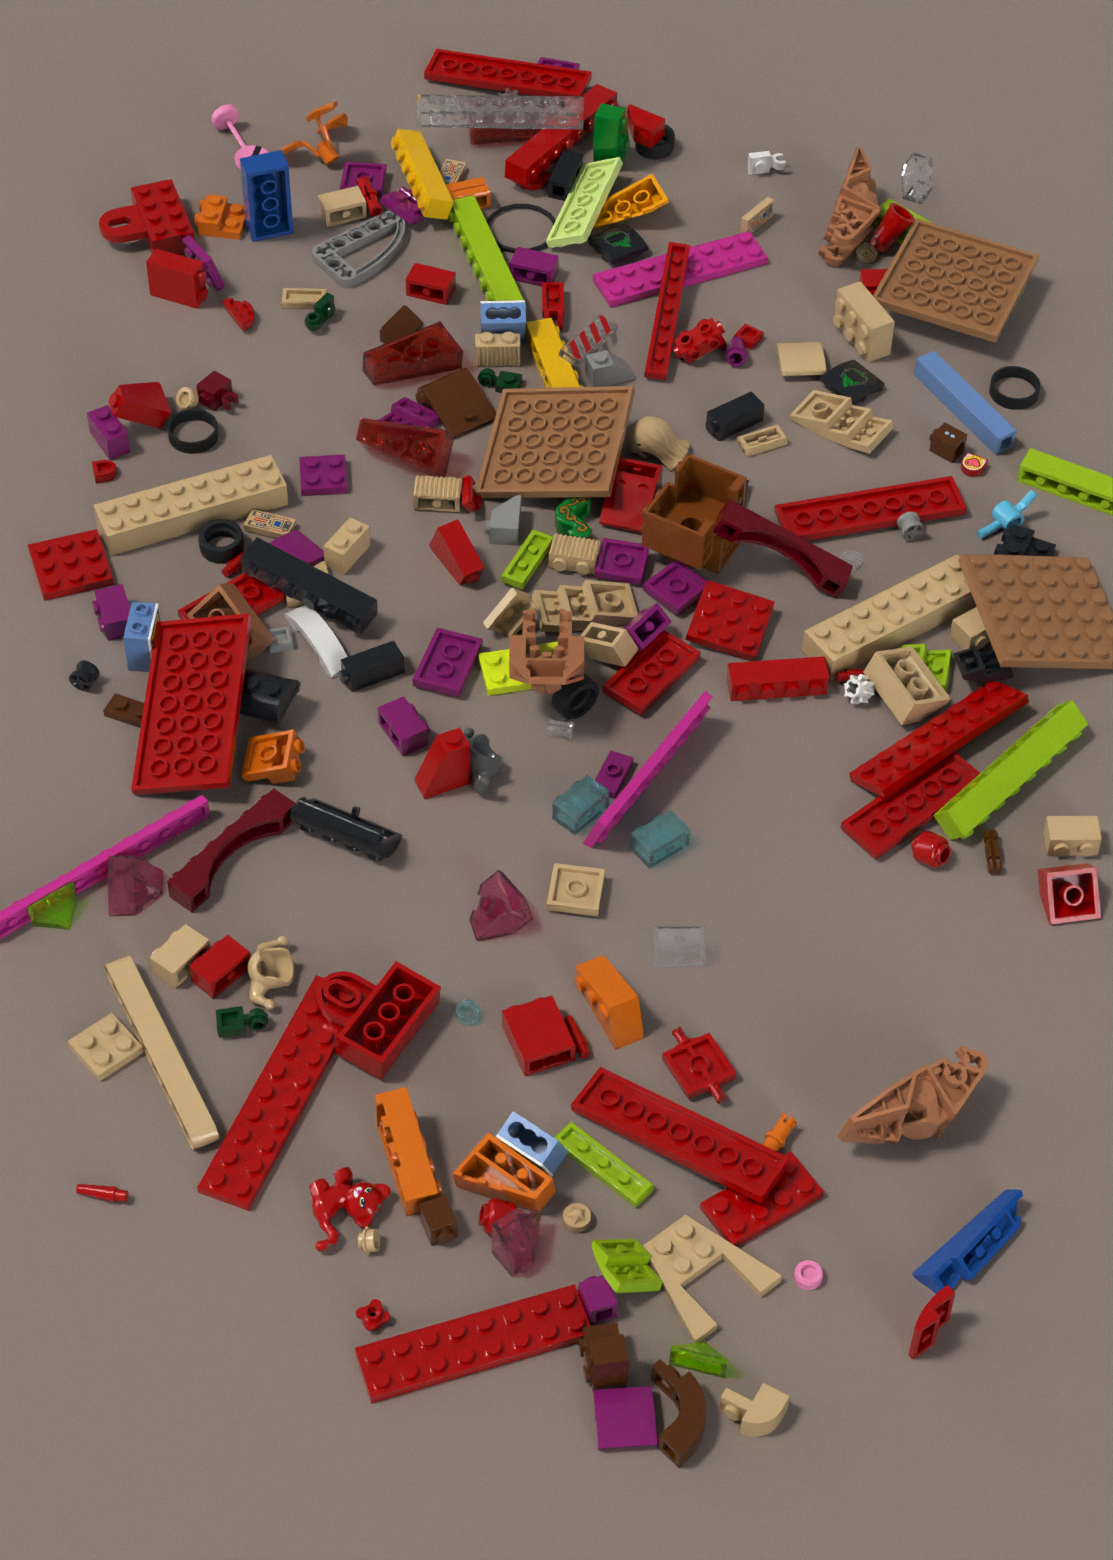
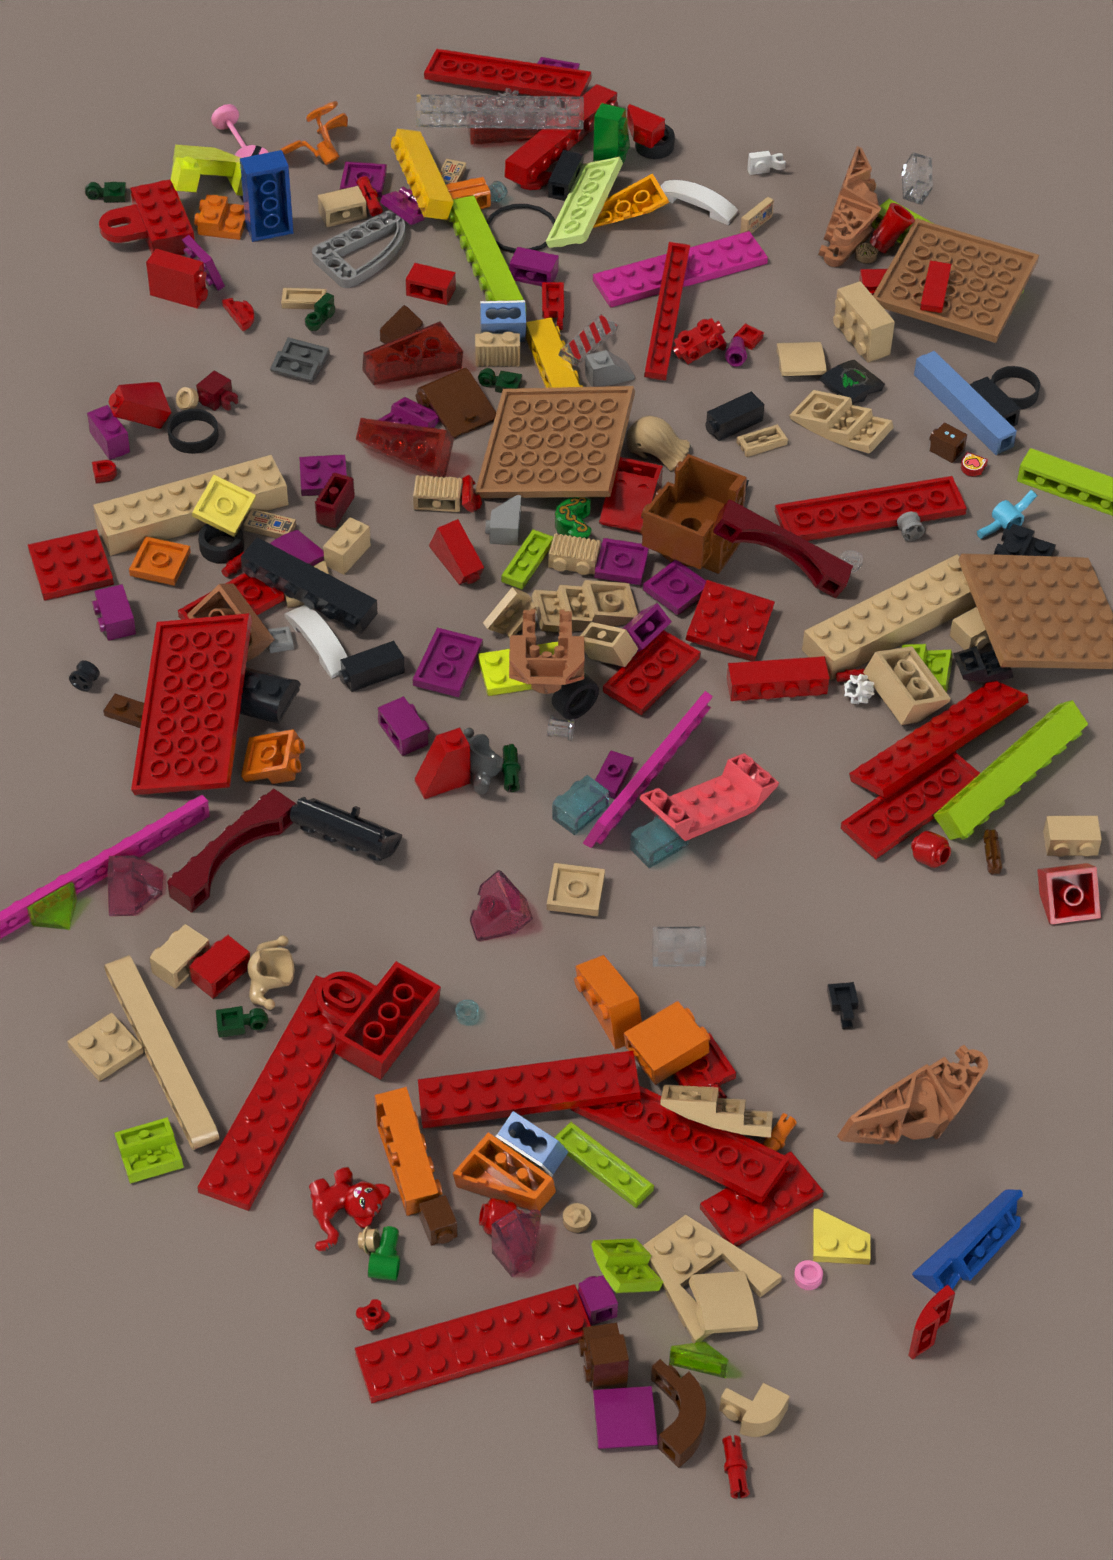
red animal [76,1184,129,1202] -> none
medium blue piece [123,602,161,672] -> none
red brick [502,995,576,1076] -> none
red animal [564,1015,590,1059] -> none
black slope [588,223,649,264] -> none
none -> dark green plate [85,182,127,203]
none -> lime slope [114,1117,184,1184]
none -> orange plate [129,537,191,586]
none -> neon yellow wedge [170,144,243,196]
none -> light yellow plate [192,475,256,537]
none -> dark grey slope [270,337,330,382]
none -> dark red brick [315,473,355,528]
none -> green pin [368,1226,400,1281]
none -> red plate [418,1050,641,1129]
none -> clear light blue bush [488,181,508,203]
none -> dark green axle [501,744,521,792]
none -> orange brick [624,1001,710,1085]
none -> coral slope [640,753,779,841]
none -> white slope [660,180,738,225]
none -> tan slope [660,1085,773,1138]
none -> tan slope [689,1271,758,1334]
none -> red pin [722,1435,750,1499]
none -> light yellow wing [813,1209,871,1265]
none -> black plate [827,982,859,1029]
none -> red tile [920,260,952,313]
none -> black brick [969,377,1021,427]

